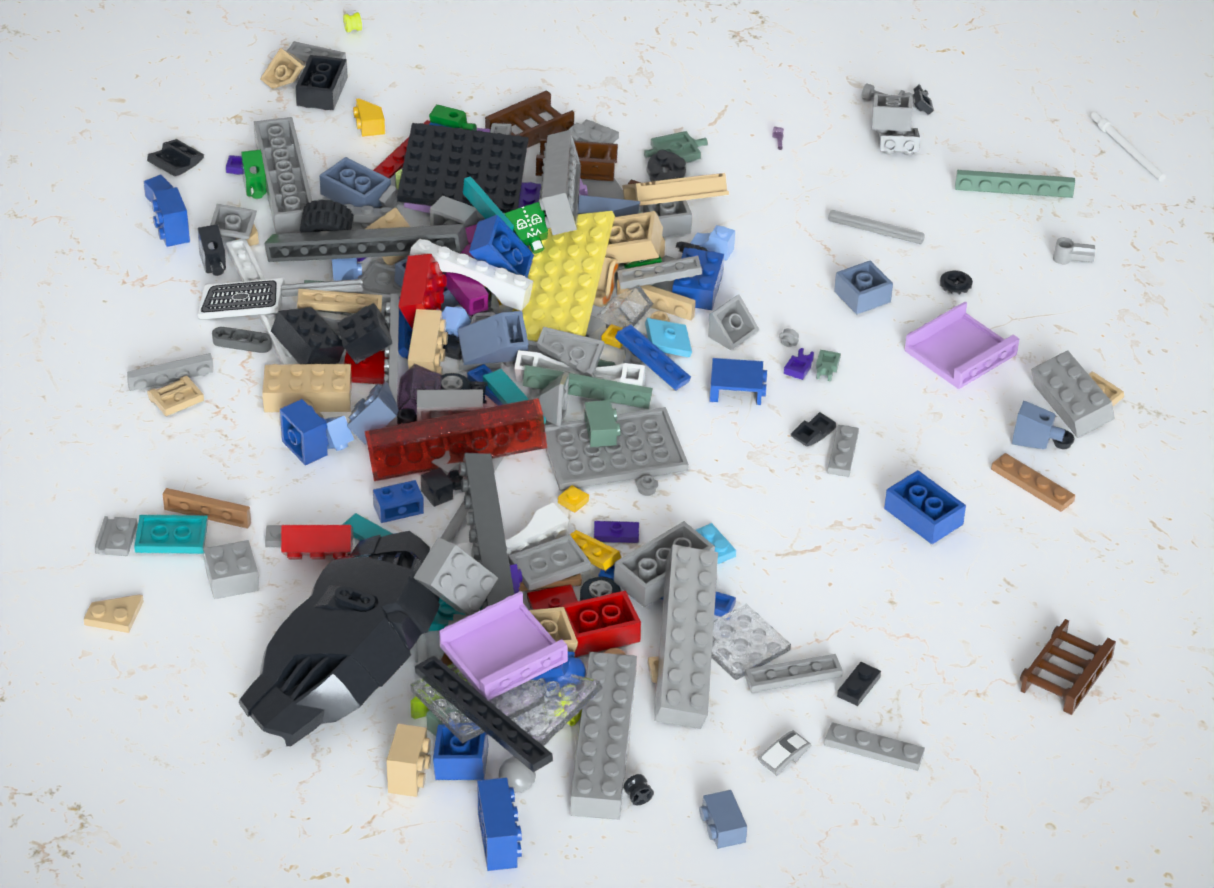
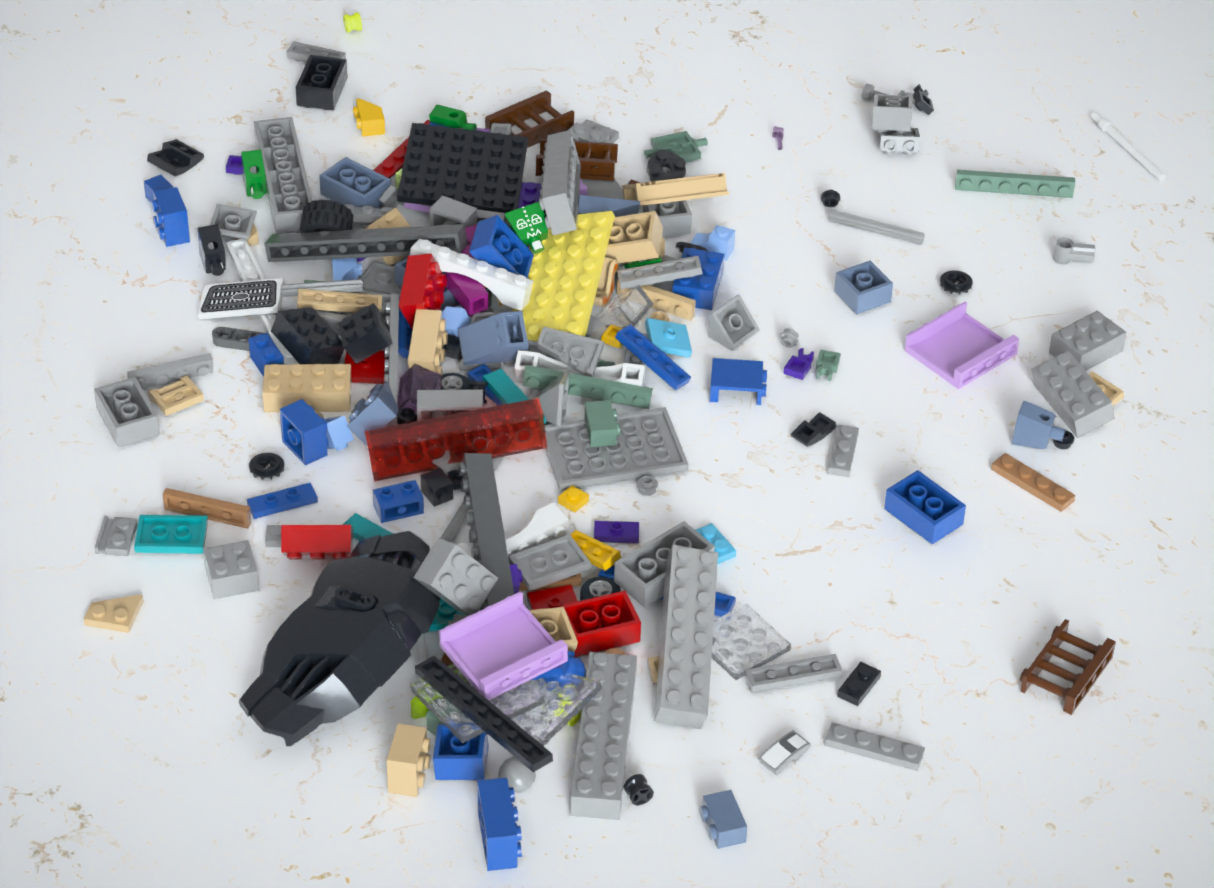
tan slope [260,48,305,89] -> none
teal tile [463,176,514,231] -> none
none -> light grey brick [94,377,160,448]
none -> blue plate [246,482,318,519]
none -> blue brick [248,333,284,377]
none -> black gear [249,453,284,480]
none -> black plate [821,189,840,207]
none -> light grey brick [1049,310,1127,371]

